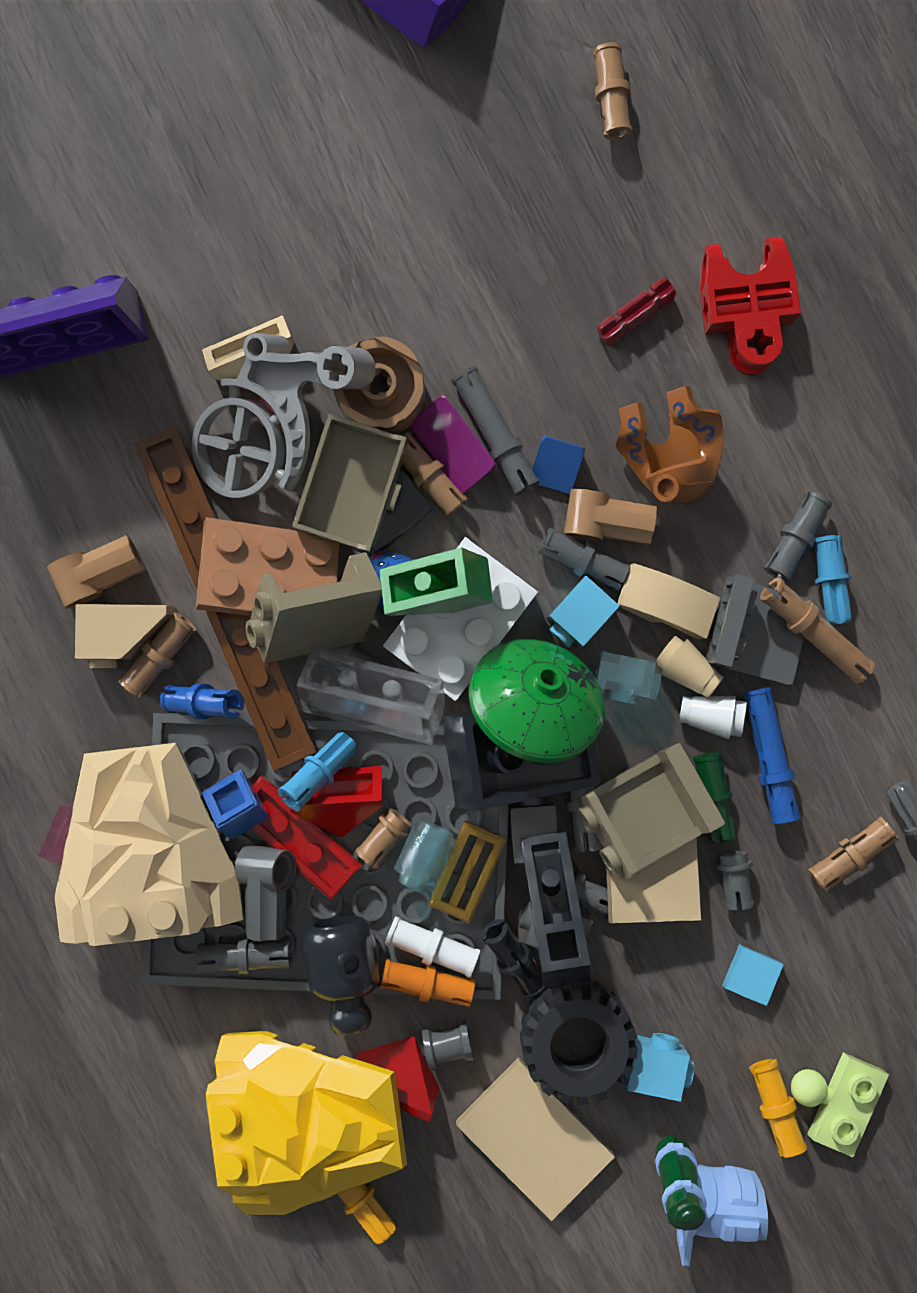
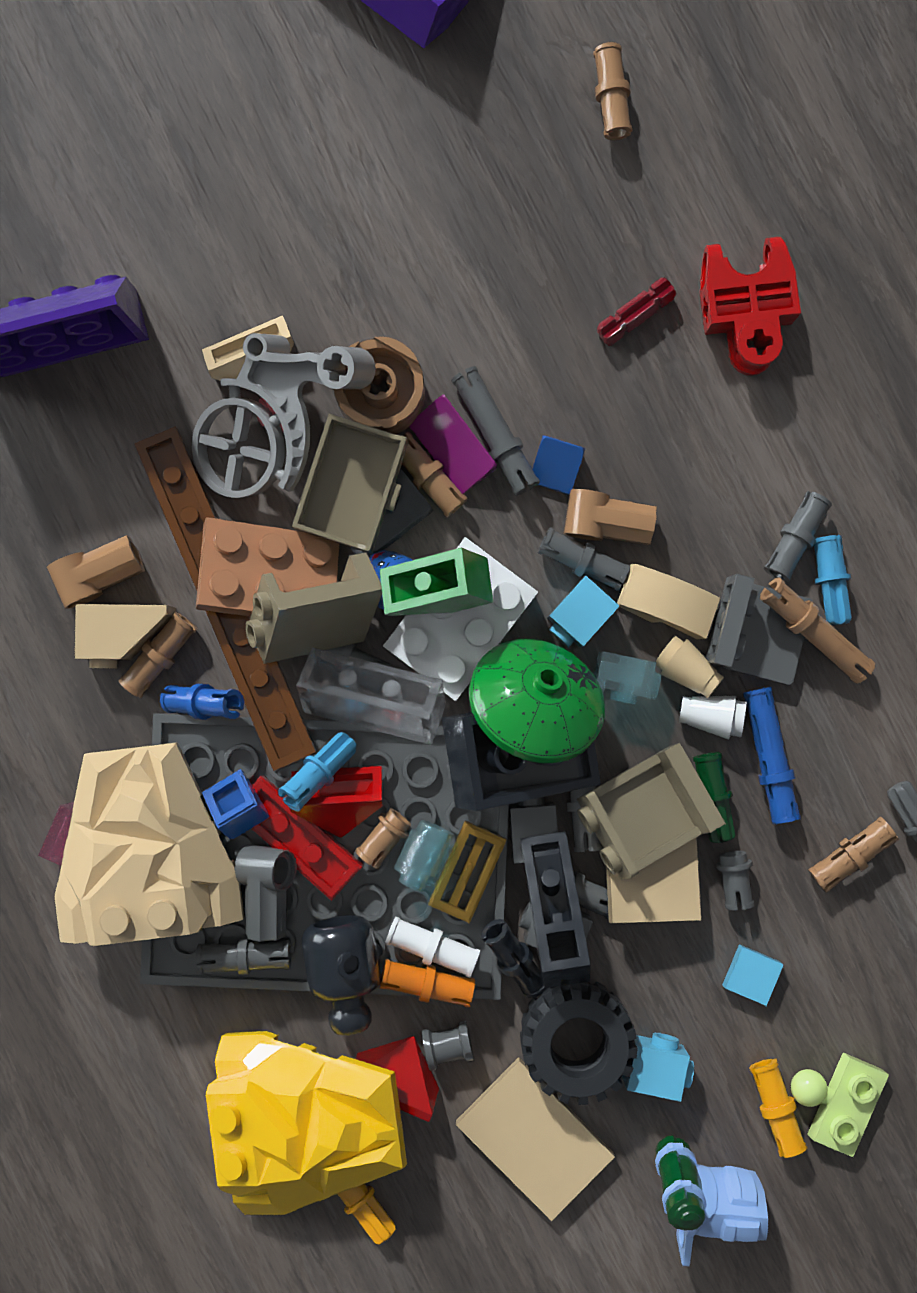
dark orange piece [616,386,724,504] -> none

